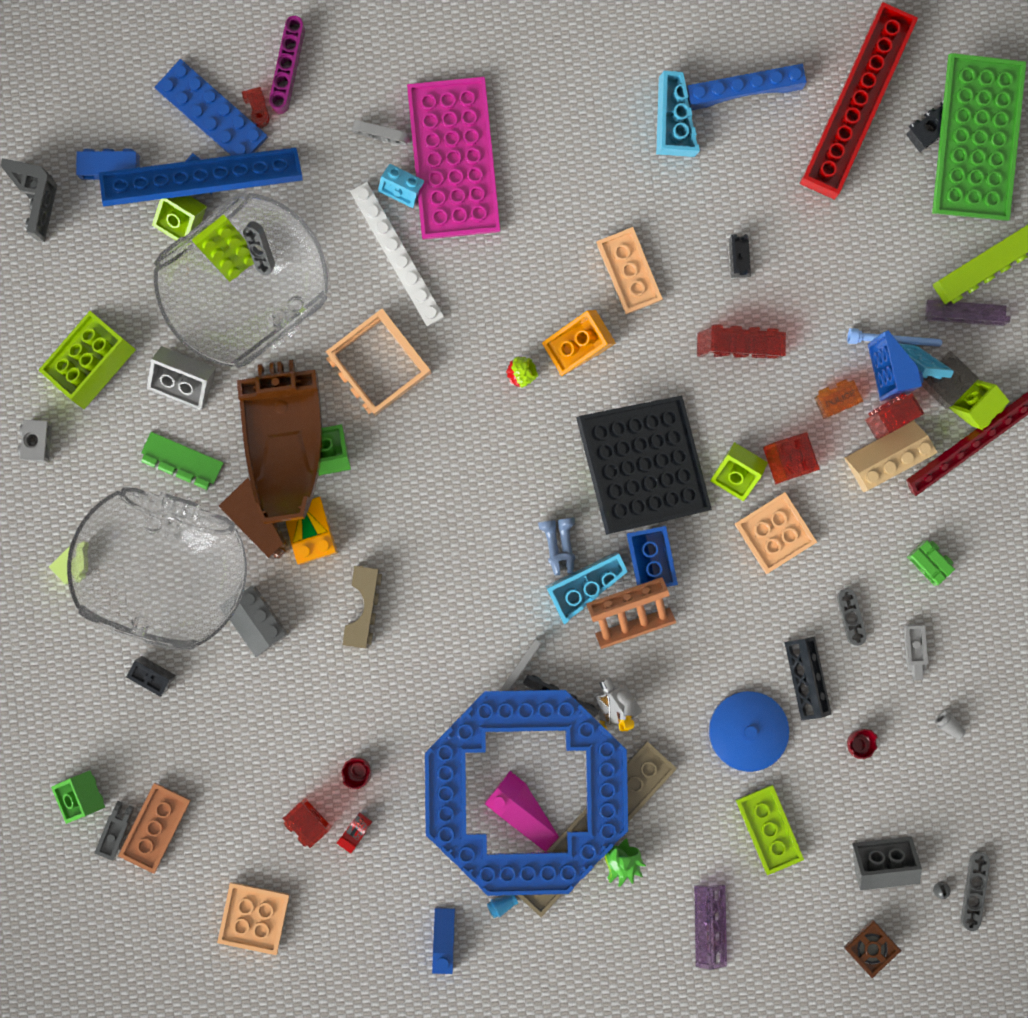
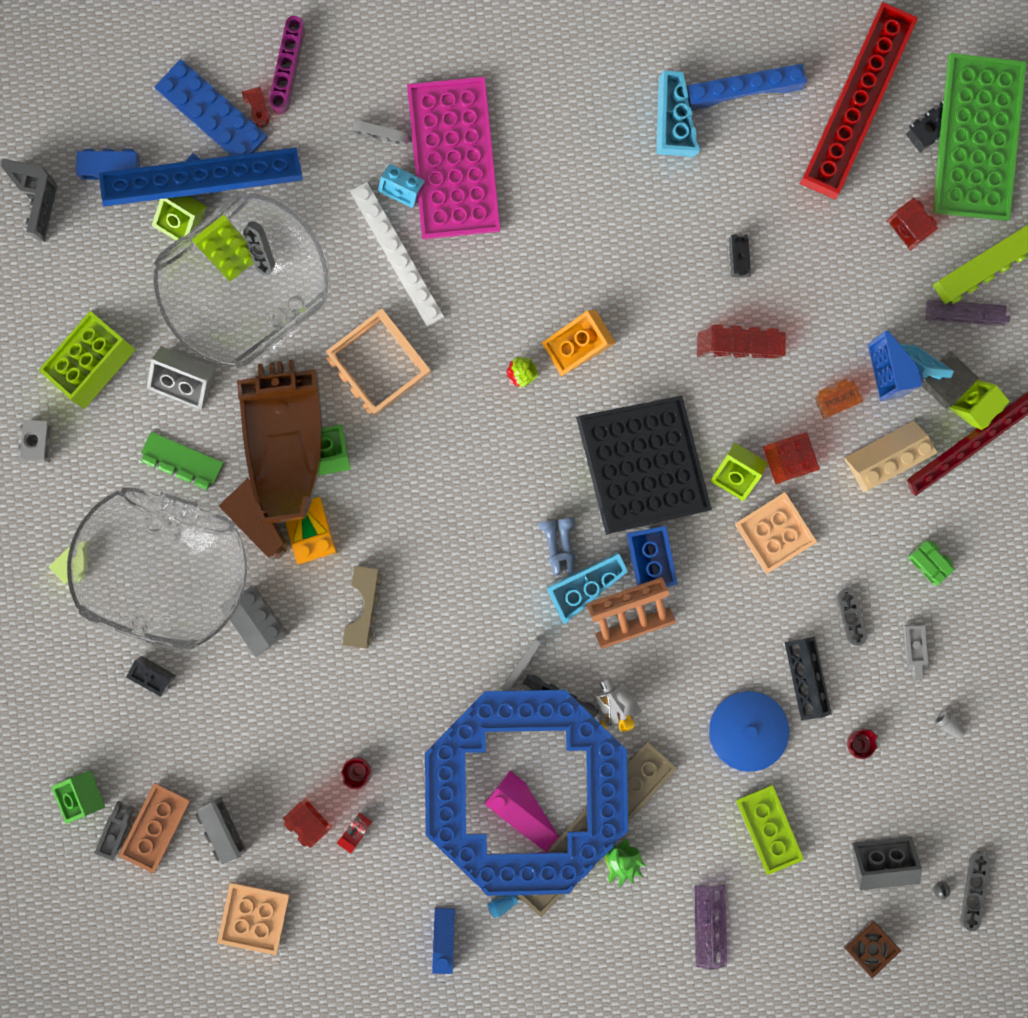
light nougat plate [596,227,663,315] -> none
light blue piece [847,328,943,347] -> none
clear red brick [865,392,925,440] -> none
none -> slope [195,797,246,864]
none -> clear red brick [887,198,939,251]

